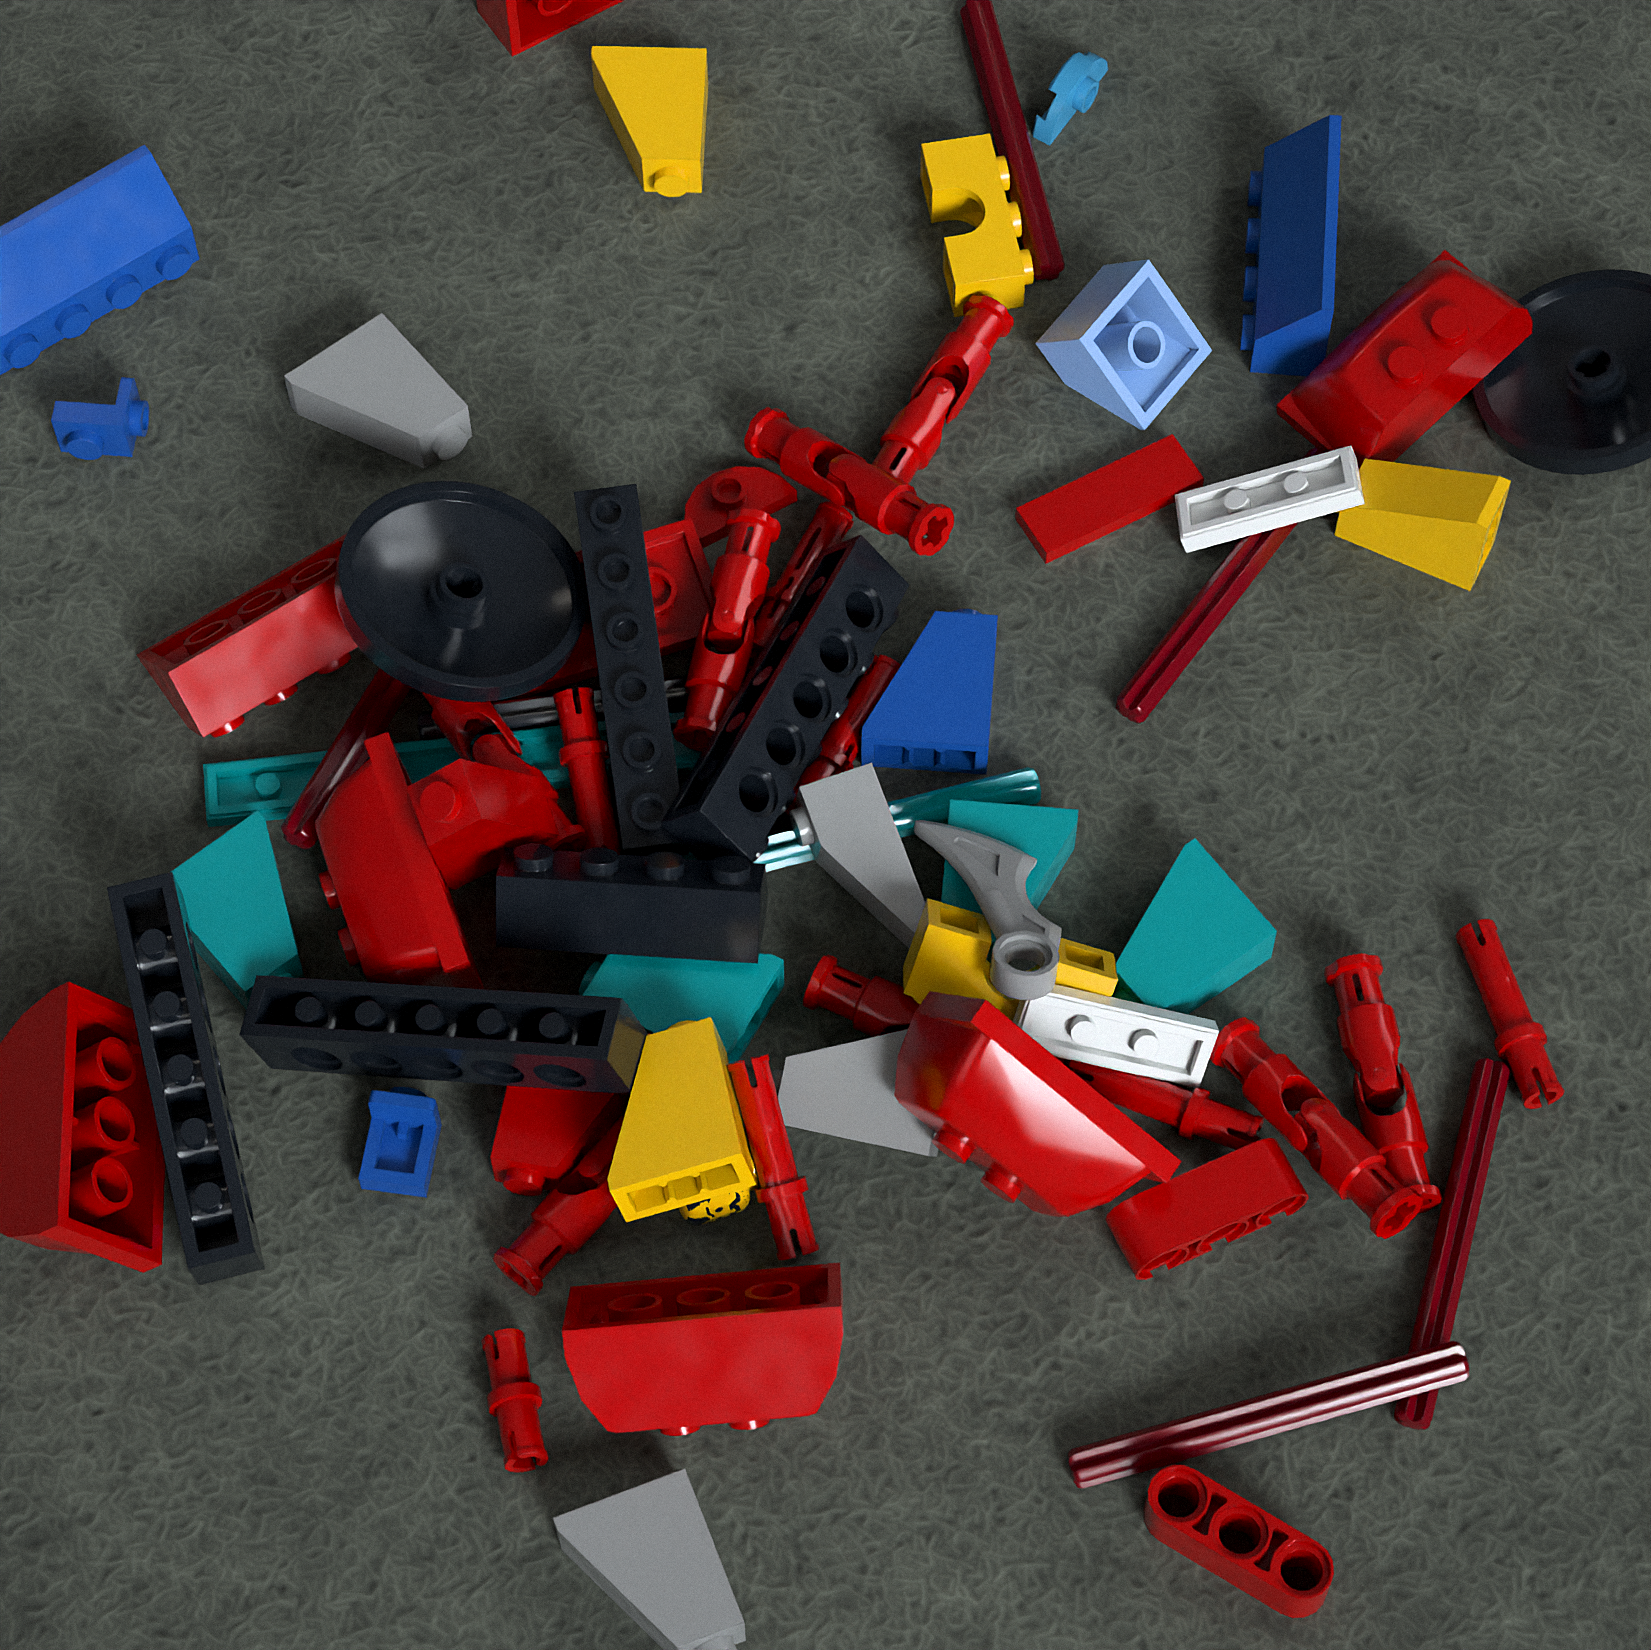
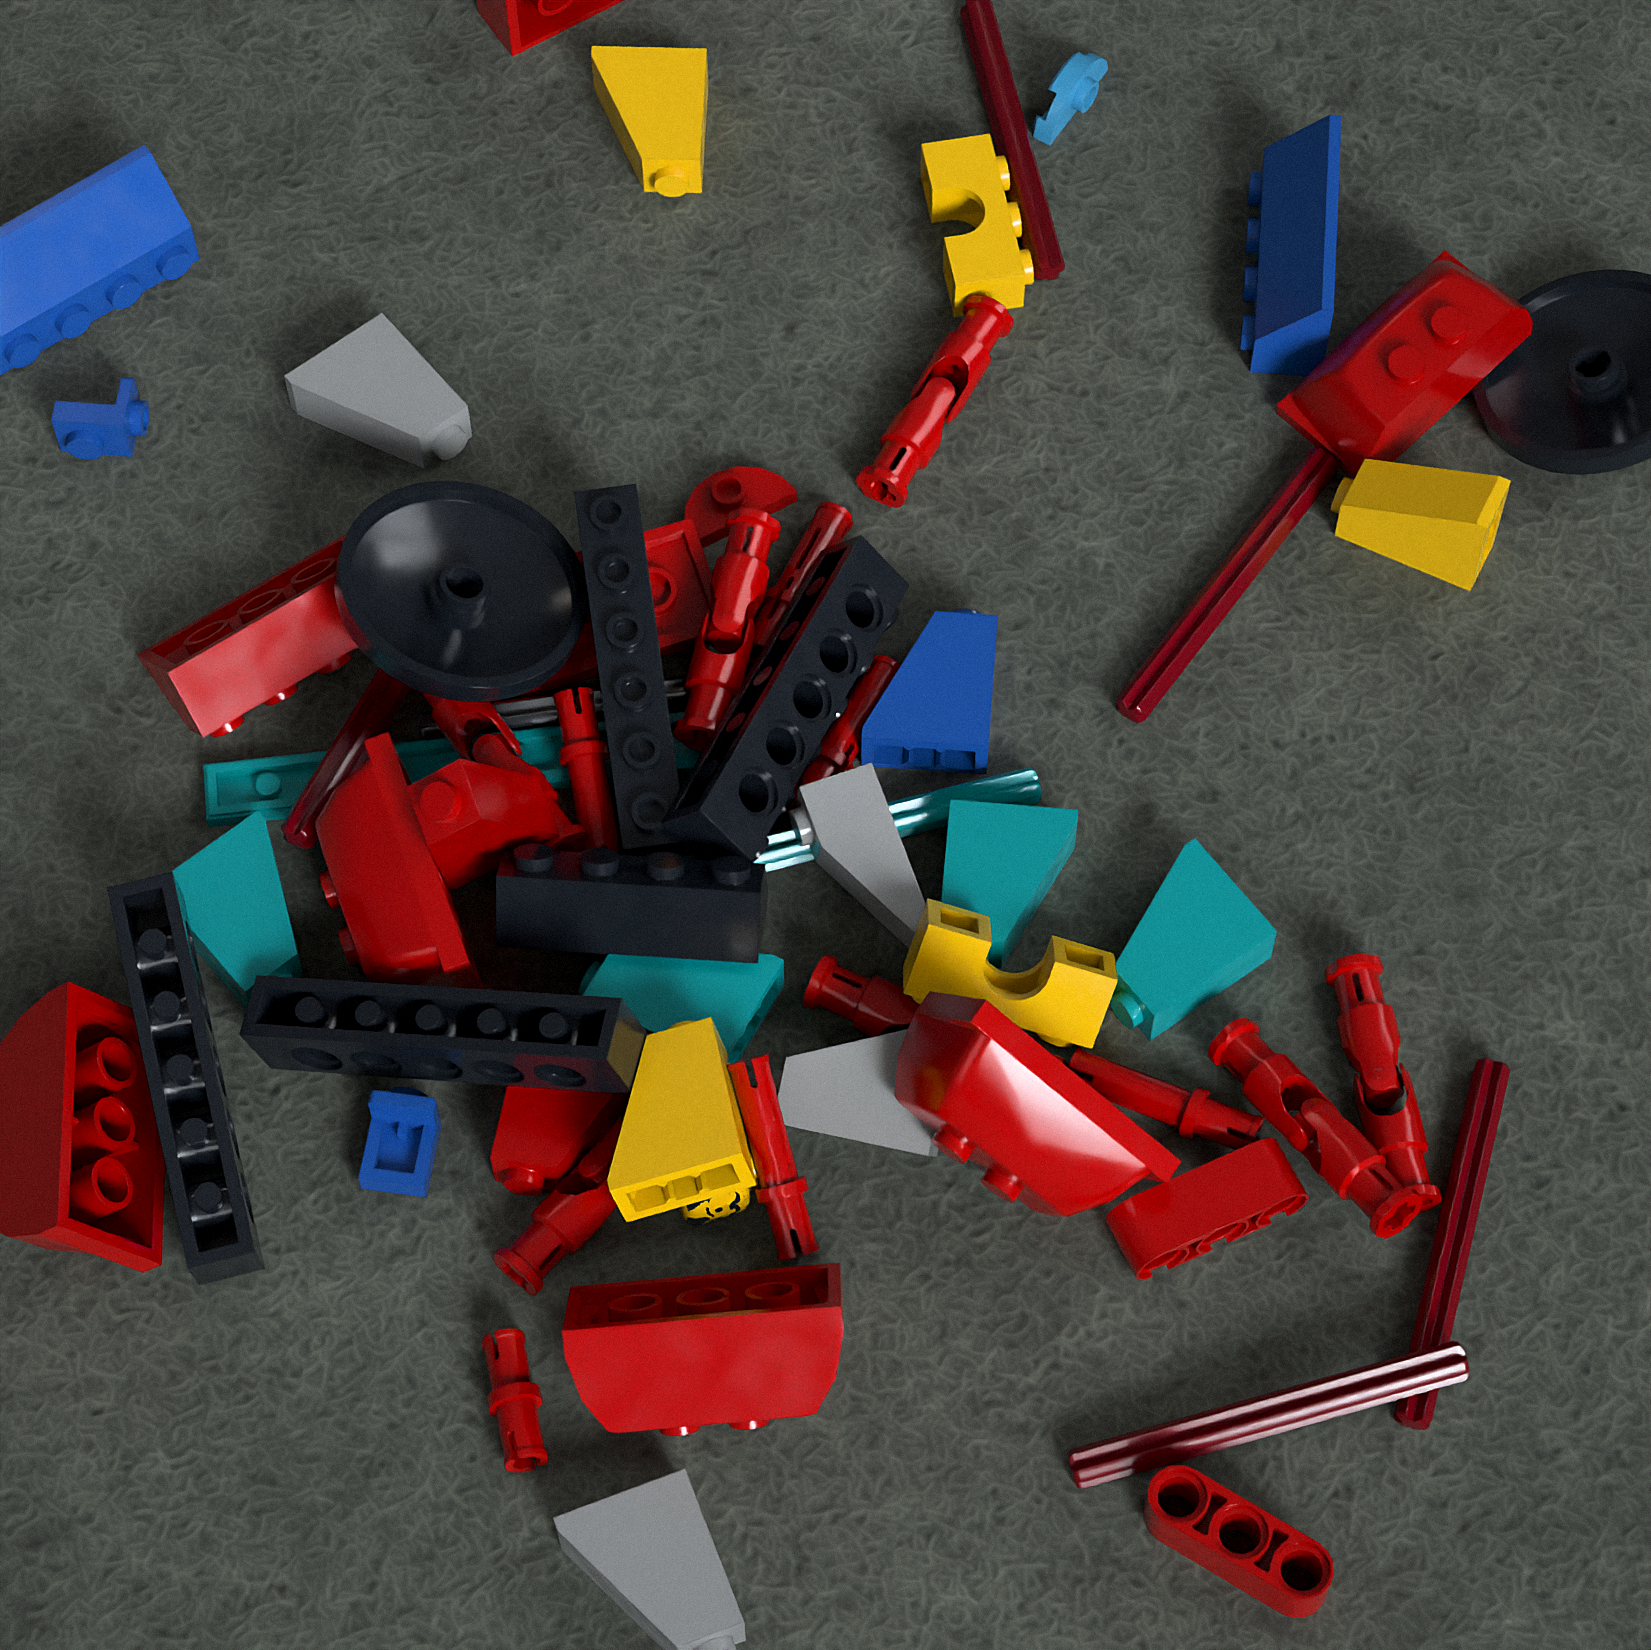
red piece [744,407,954,556] -> none
light grey piece [914,820,1062,1000] -> none
white tile [1013,984,1219,1088] -> none
red tile [1015,434,1204,564] -> none
light blue slope [1035,259,1212,430] -> none
white tile [1175,445,1365,553] -> none
red pin [1455,919,1564,1109] -> none

